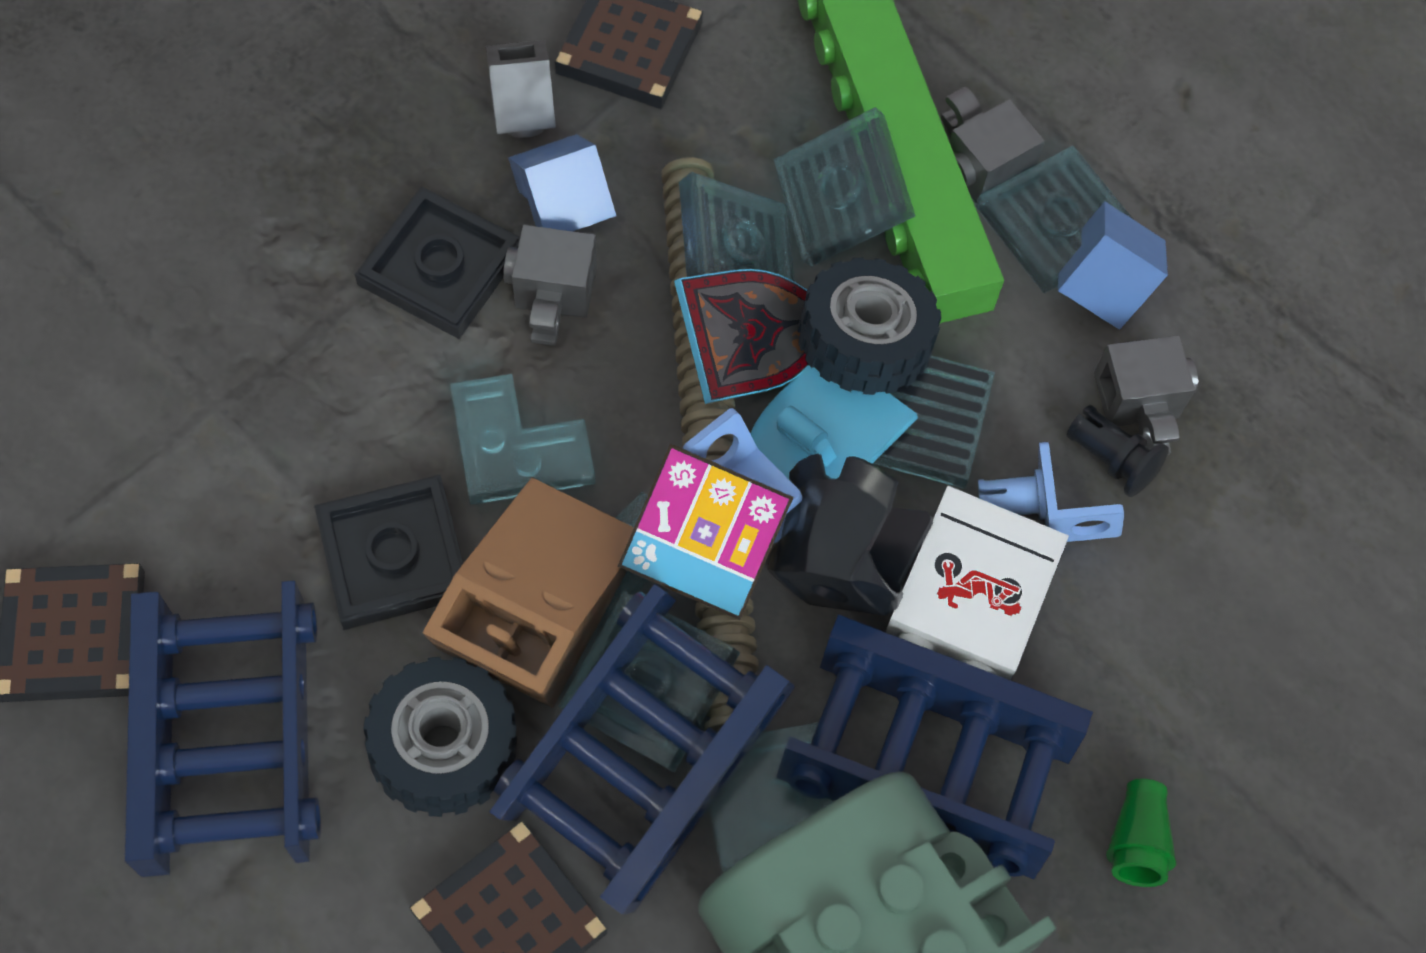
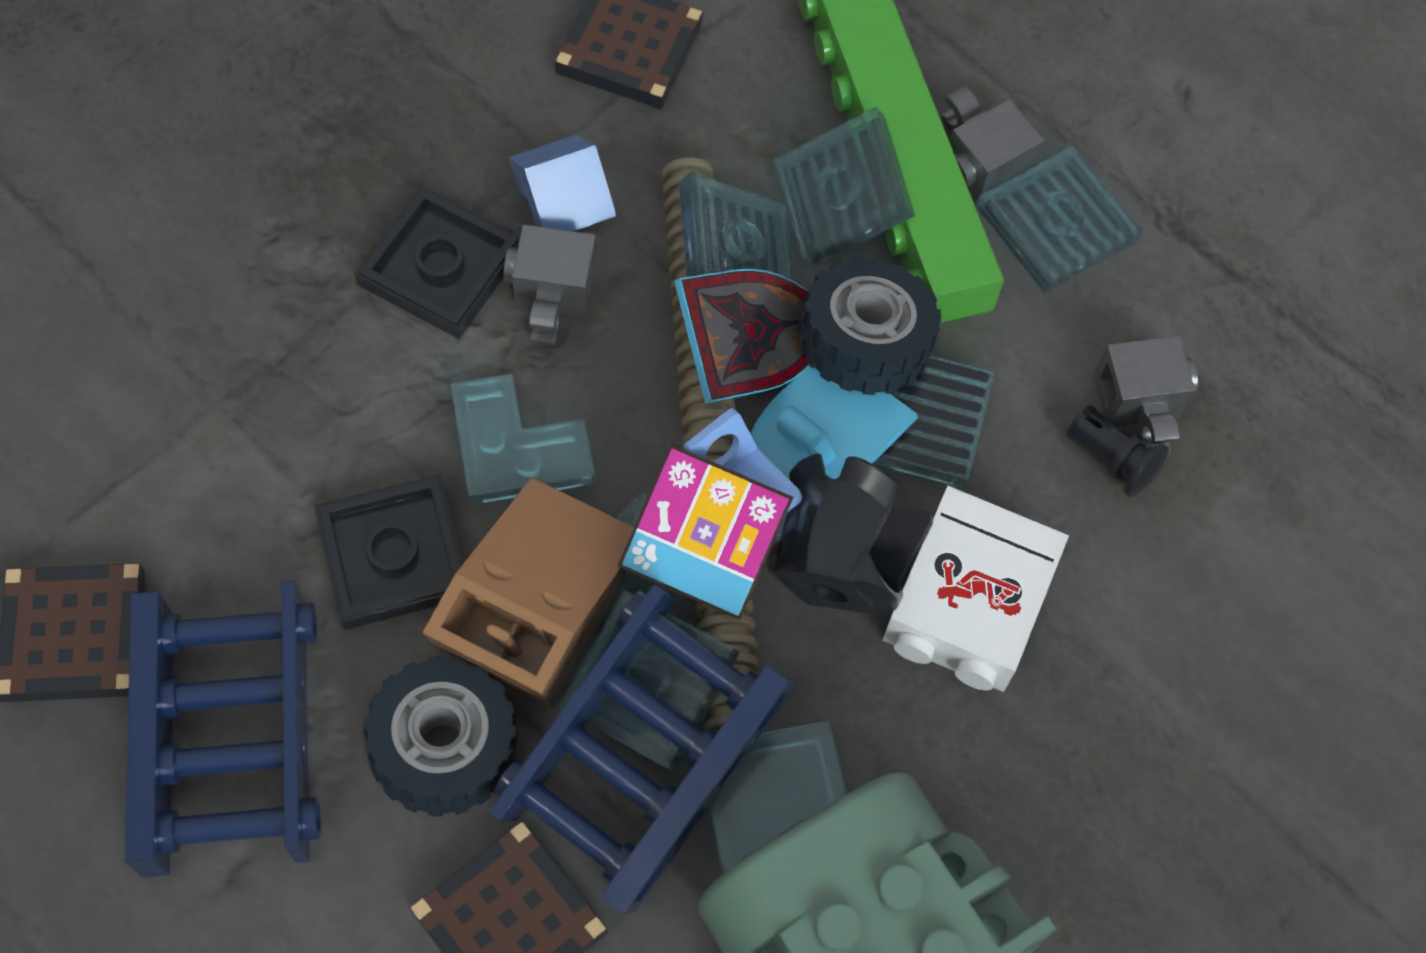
flat silver brick [486,40,556,138] -> none
dark blue fence [776,614,1093,880] -> none
light blue bracket [978,442,1124,542] -> none
medium blue piece [1058,201,1168,330] -> none
green cone [1106,779,1176,887] -> none

